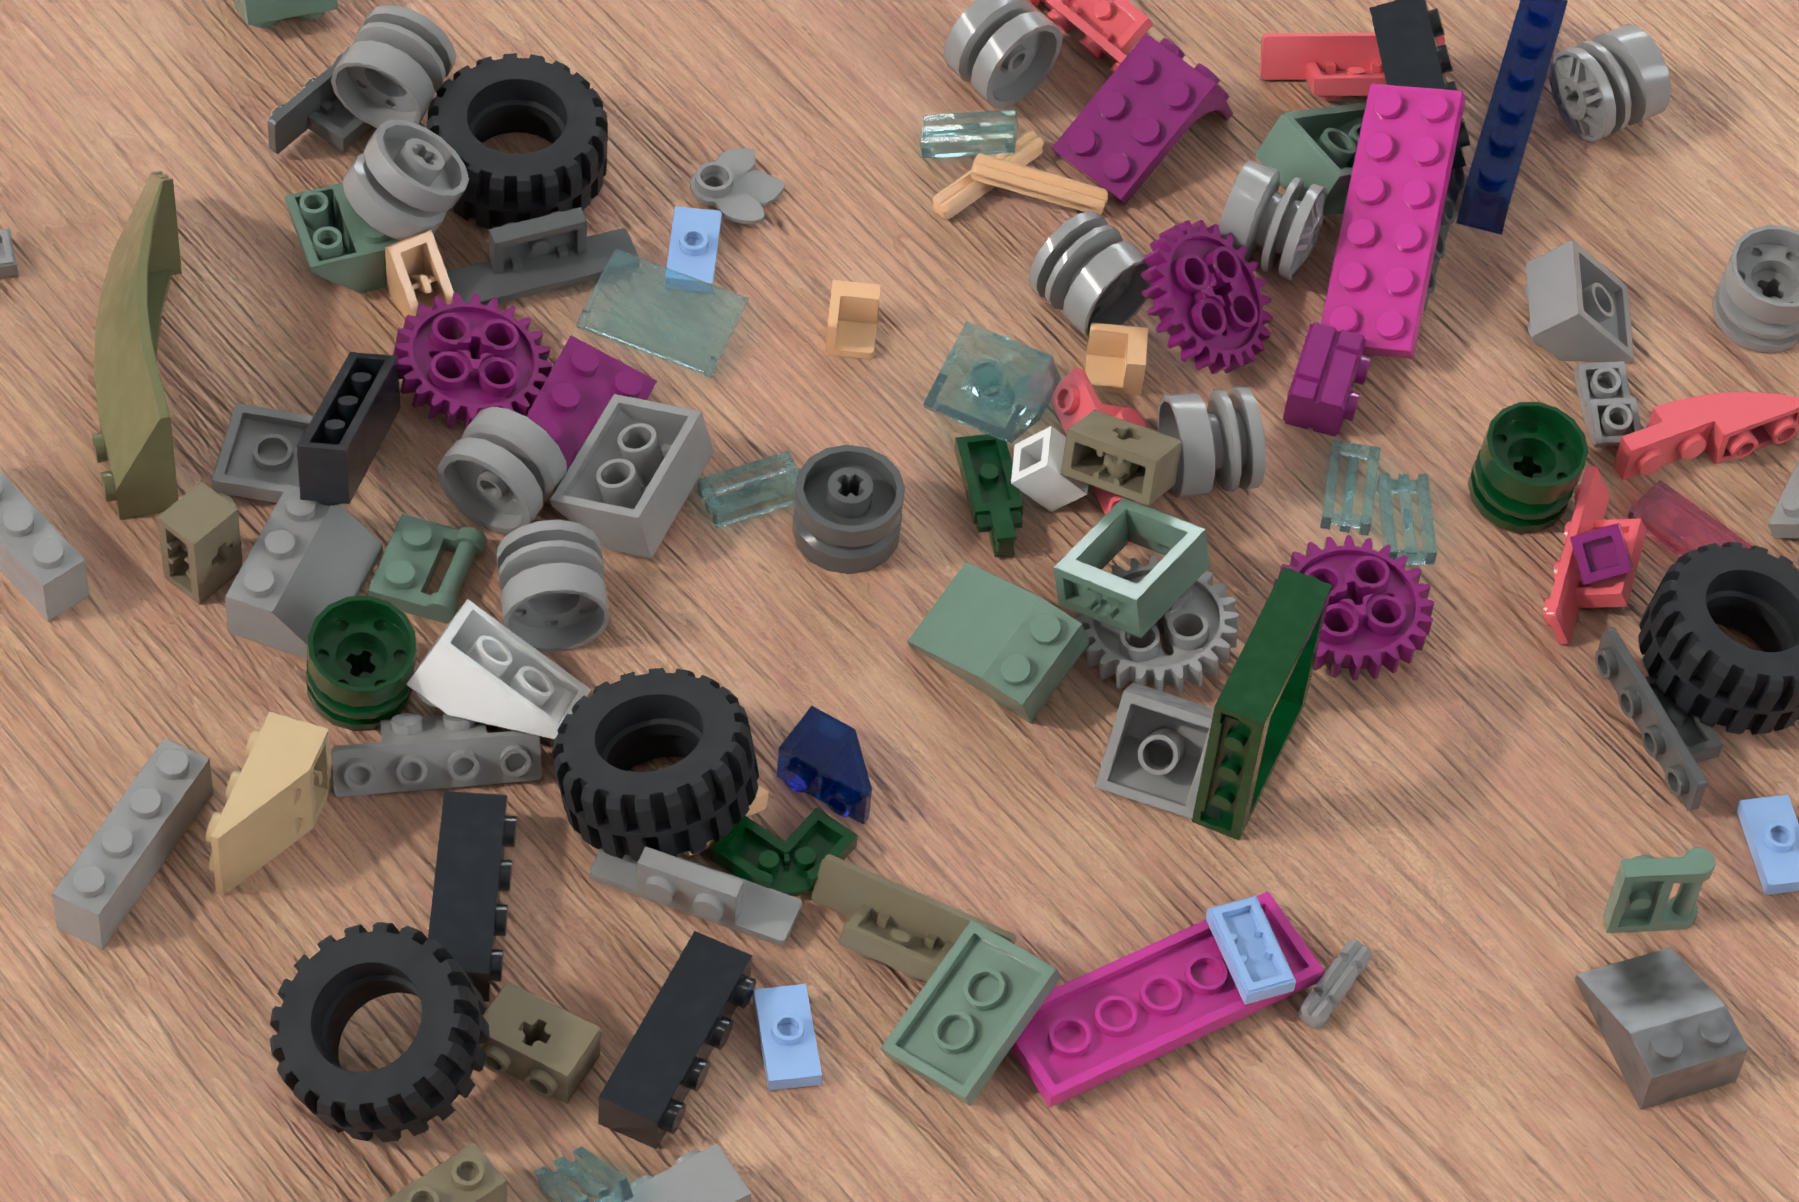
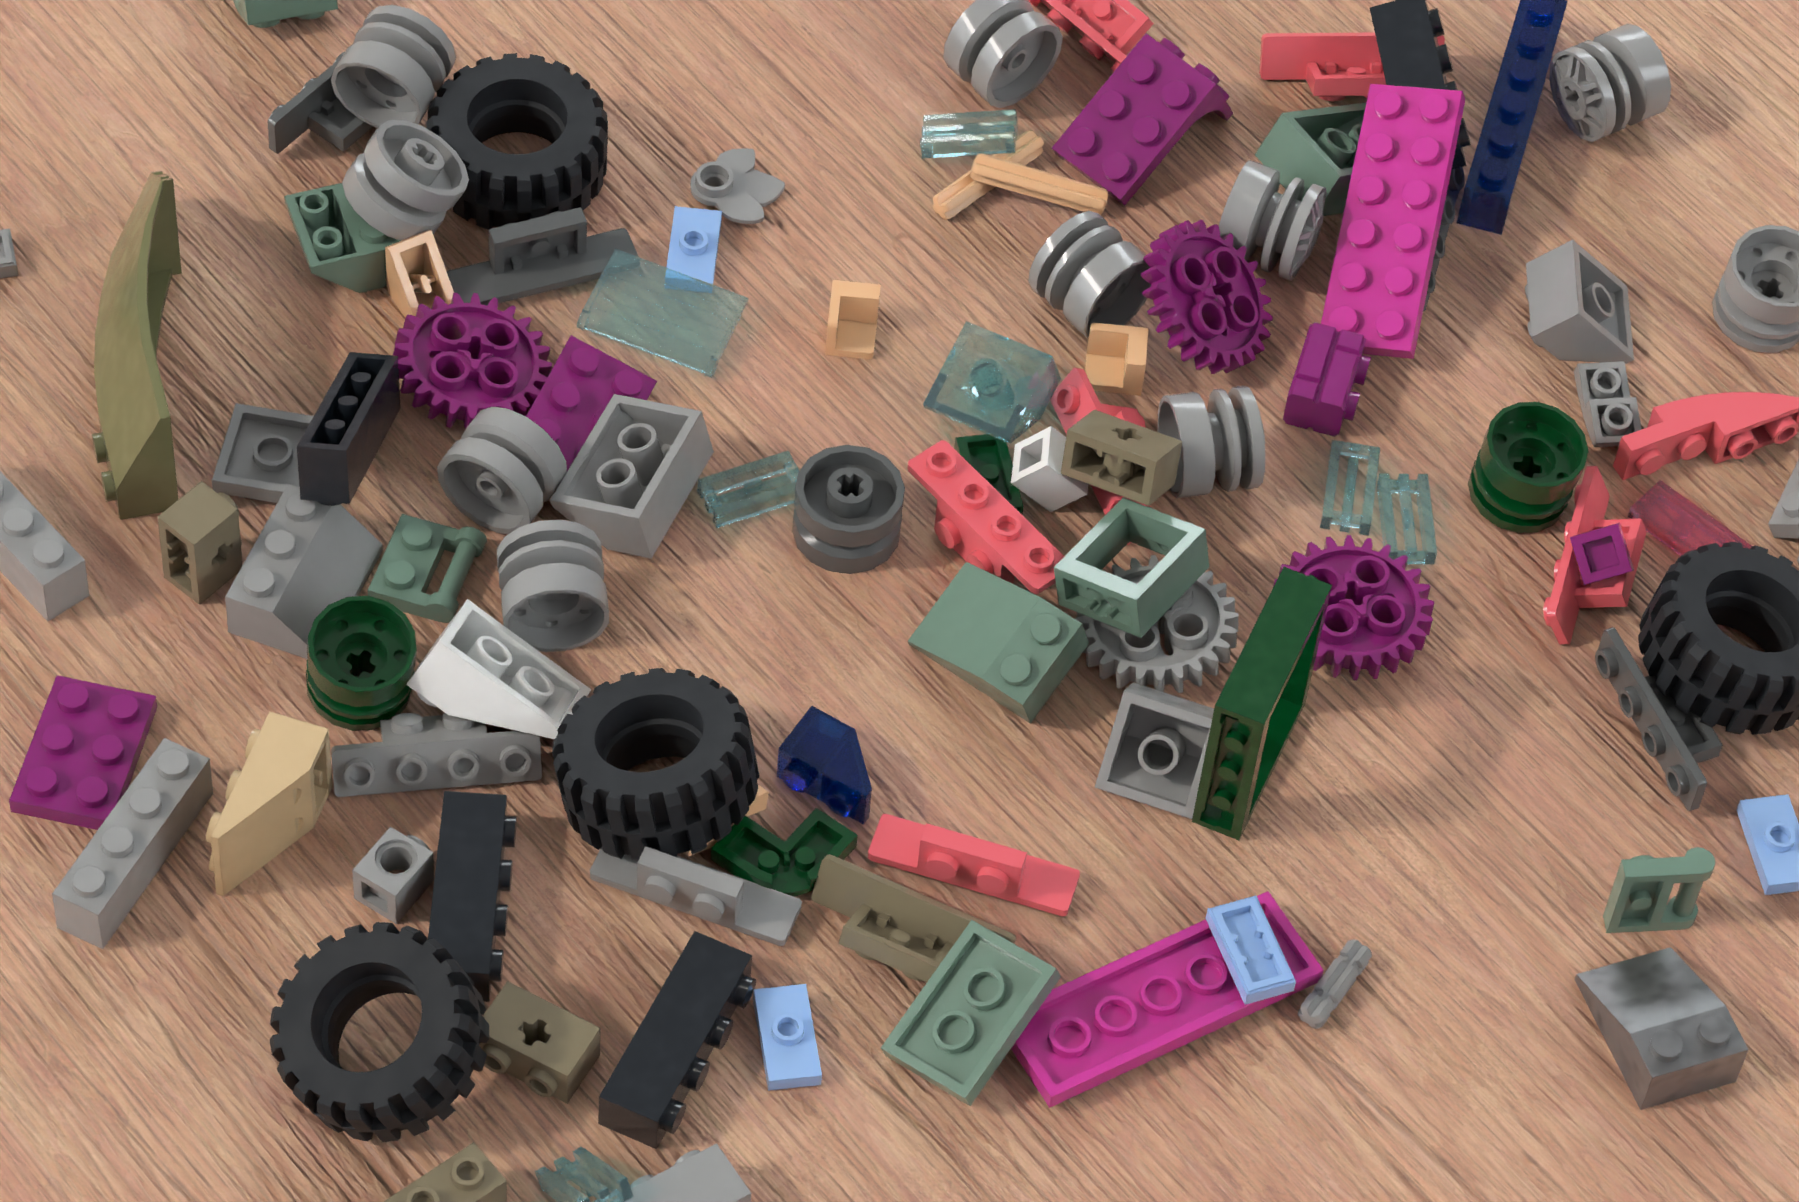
none -> magenta plate [9,675,157,830]
none -> light grey brick [352,826,434,924]
none -> coral bracket [868,814,1080,917]
none -> coral bracket [907,440,1064,595]

